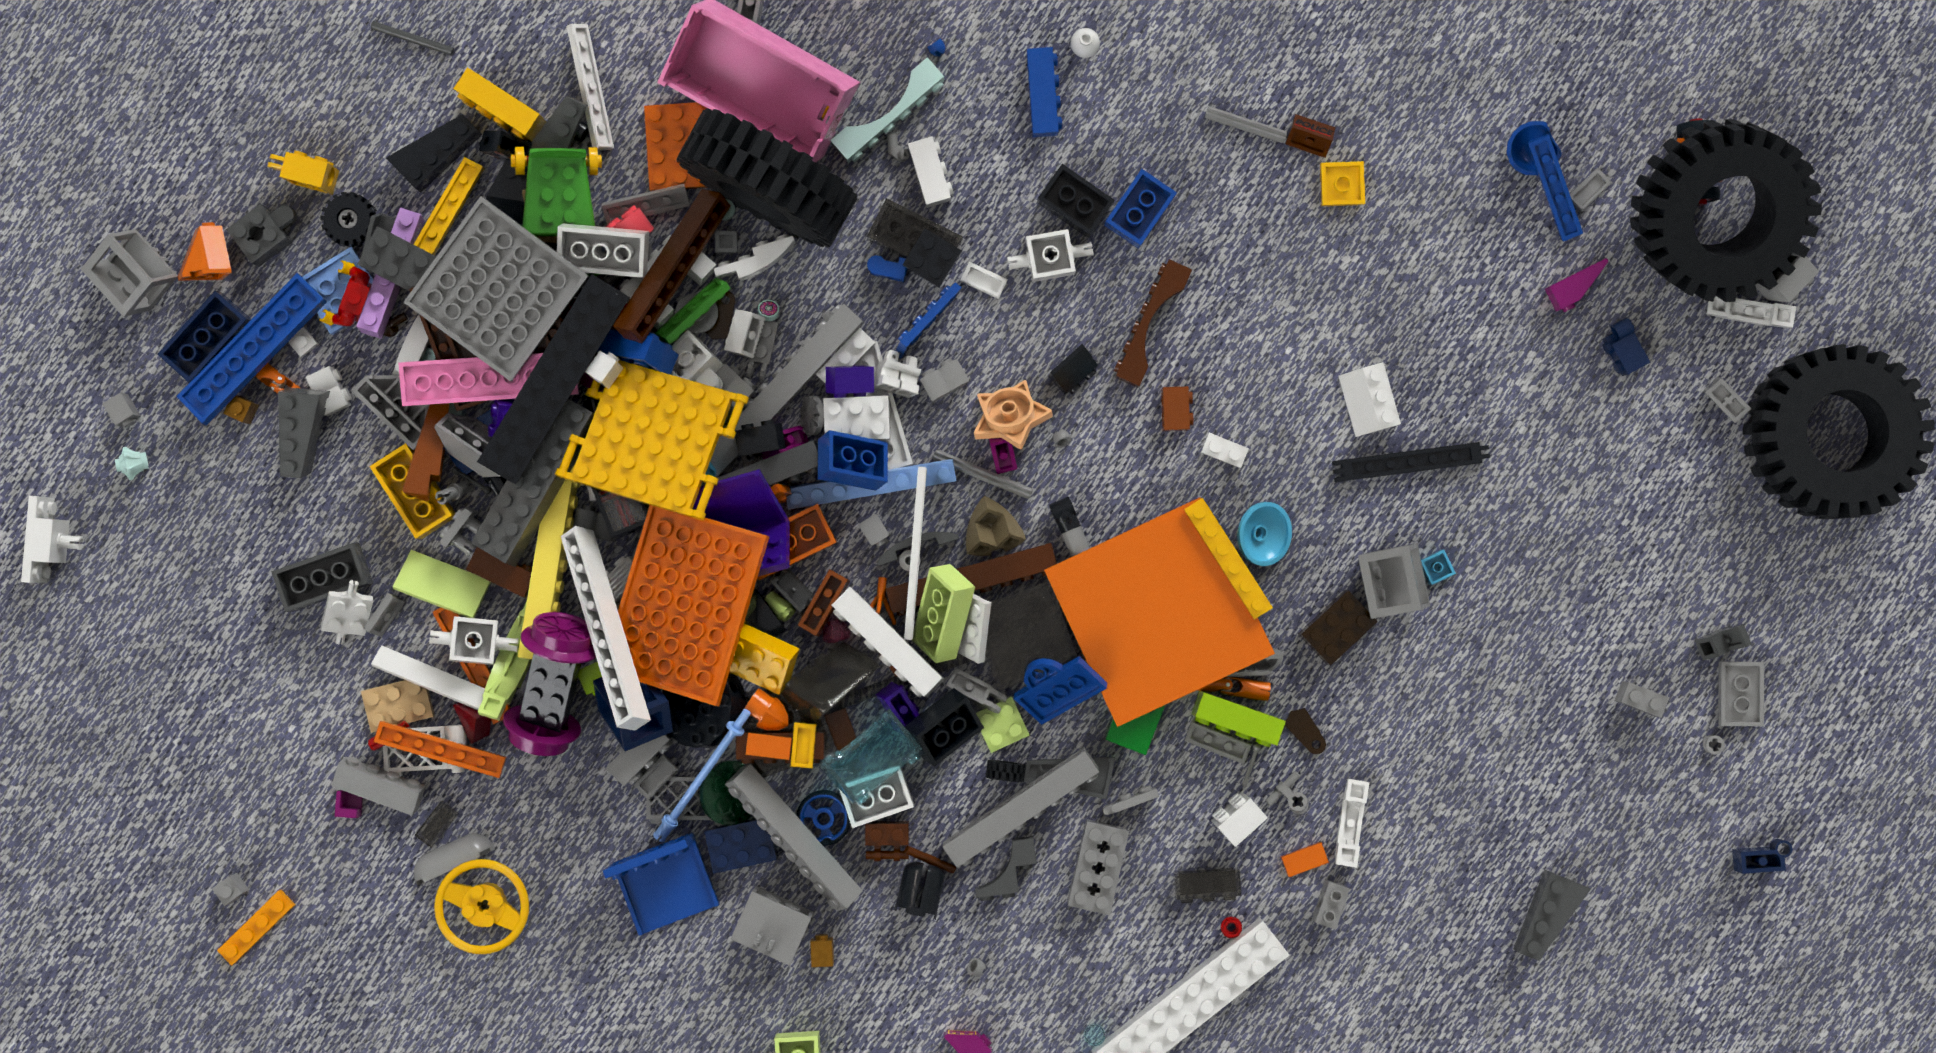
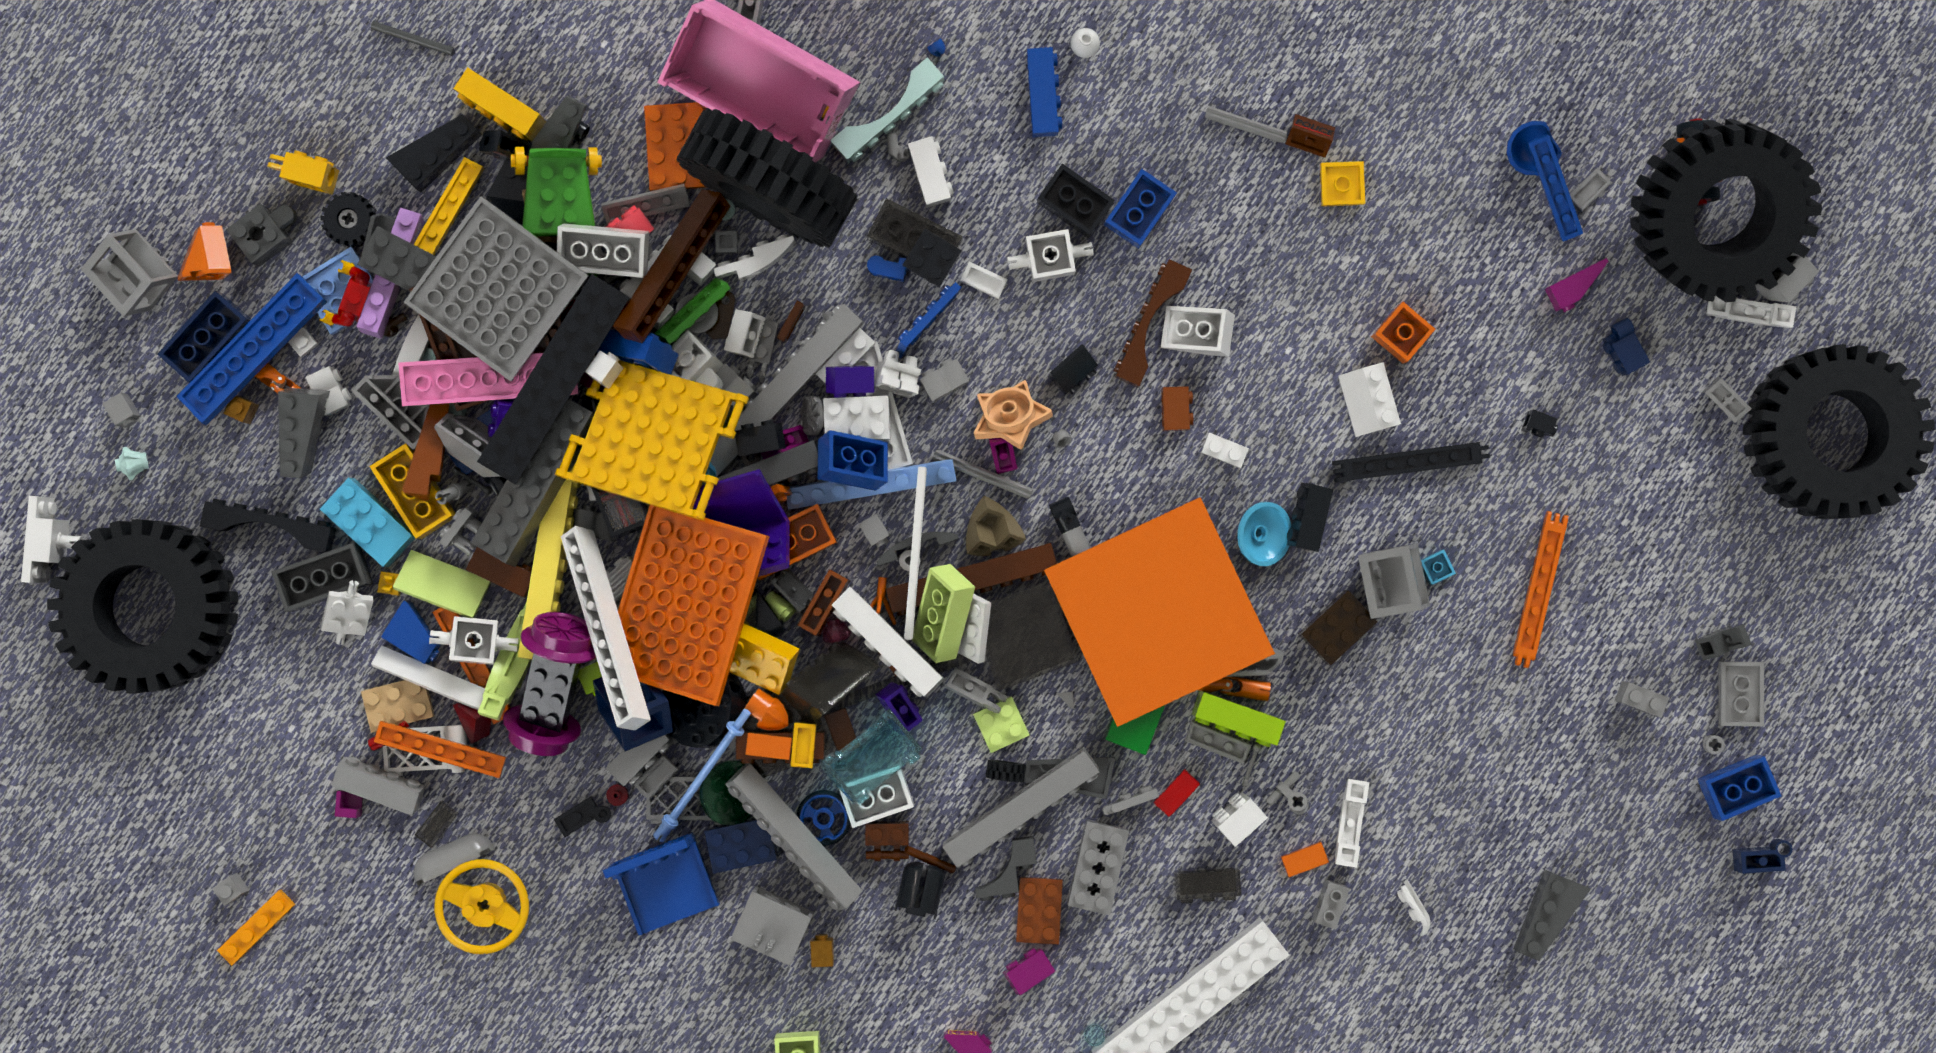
light grey plate [364,593,405,637] -> none
white tile [567,24,614,150] -> none
tile [758,300,779,321] -> none
black brick [904,688,984,767] -> none
light grey hinge [967,958,986,977] -> none
blue plate [1013,656,1107,725] -> none
yellow plate [1184,498,1273,620] -> none
red plate [1221,916,1242,938] -> none
dark brown piece [1285,708,1326,754] -> none
none -> black tyre [47,519,238,694]
none -> black arch [200,498,336,553]
none -> medium azure brick [320,477,415,567]
none -> yellow tile [377,571,401,596]
none -> blue slope [381,600,441,664]
none -> black hinge [554,796,611,837]
none -> dark red tile [606,784,629,806]
none -> reddish brown tile [777,300,805,343]
none -> magenta brick [1002,948,1056,995]
none -> dark orange plate [1016,877,1063,945]
none -> red slope [1153,769,1200,817]
none -> white slope [1161,306,1235,357]
none -> black brick [1287,483,1333,552]
none -> orange brick [1371,302,1436,364]
none -> white piece [1397,879,1430,936]
none -> orange hinge [1513,511,1569,668]
none -> black brick [1521,409,1558,438]
none -> blue brick [1697,754,1782,821]

